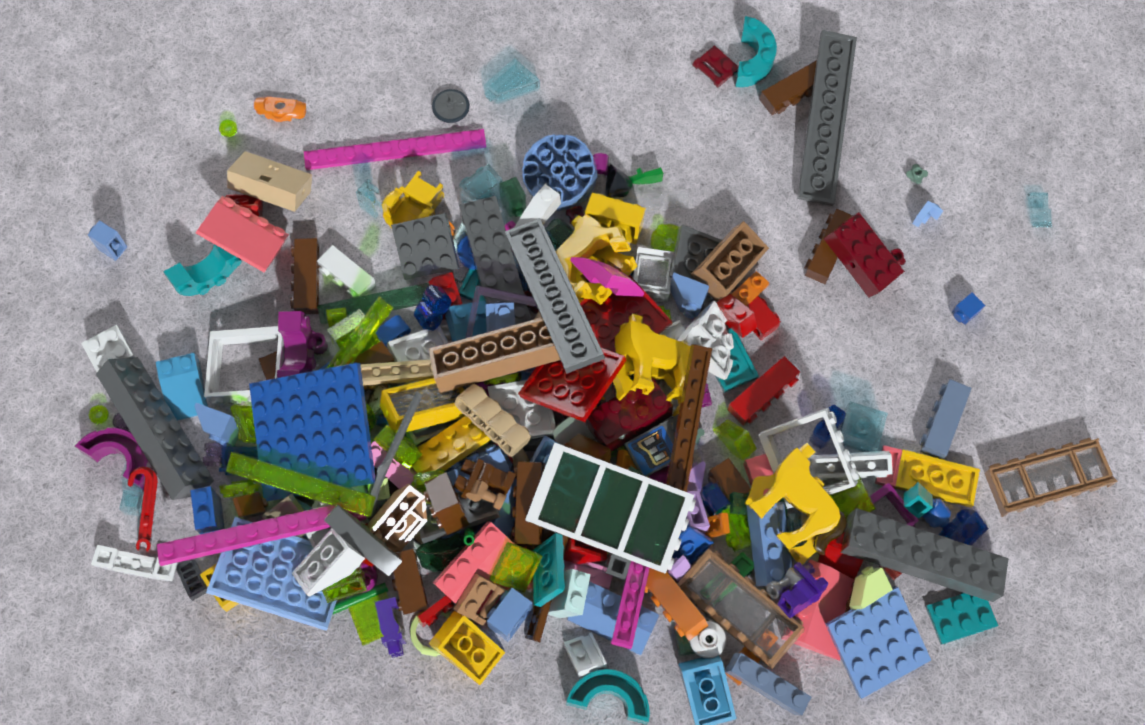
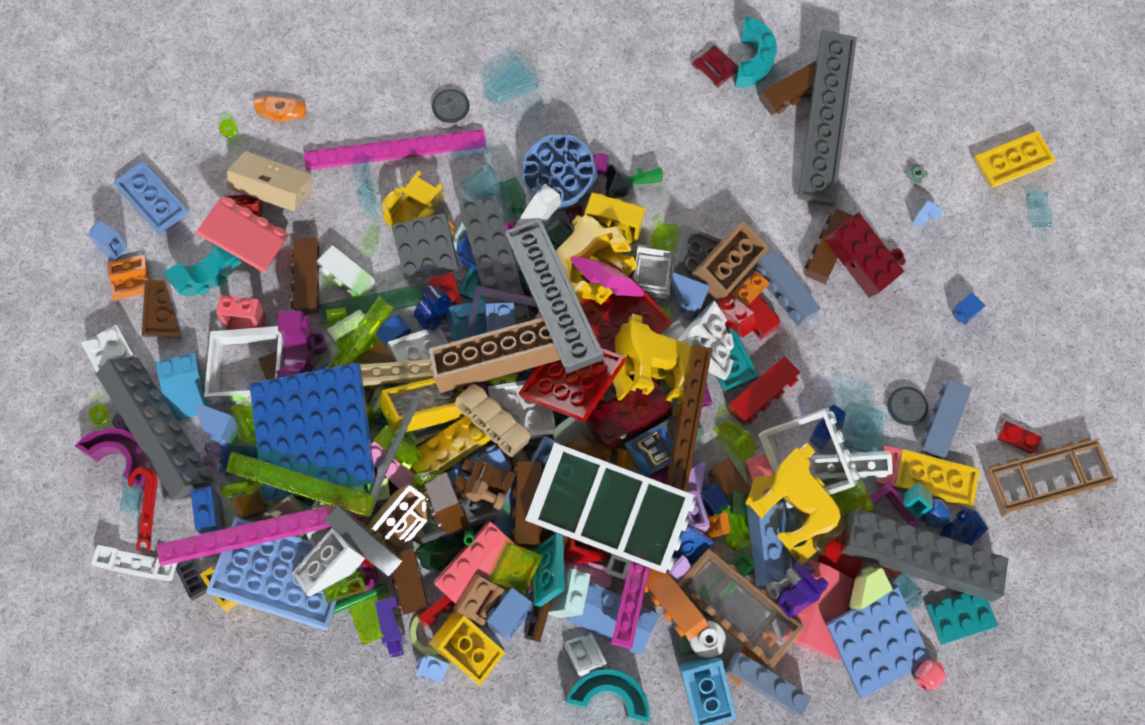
none -> orange slope [107,254,150,300]
none -> medium blue plate [113,161,189,235]
none -> reddish brown wing [142,280,182,338]
none -> coral window [216,295,267,330]
none -> light blue bracket [415,653,450,683]
none -> sand blue brick [753,251,821,327]
none -> dark grey wheel [887,387,928,426]
none -> clear light blue bracket [891,575,923,610]
none -> coral head [915,660,946,691]
none -> yellow plate [973,131,1056,189]
none -> red plate [998,421,1042,454]

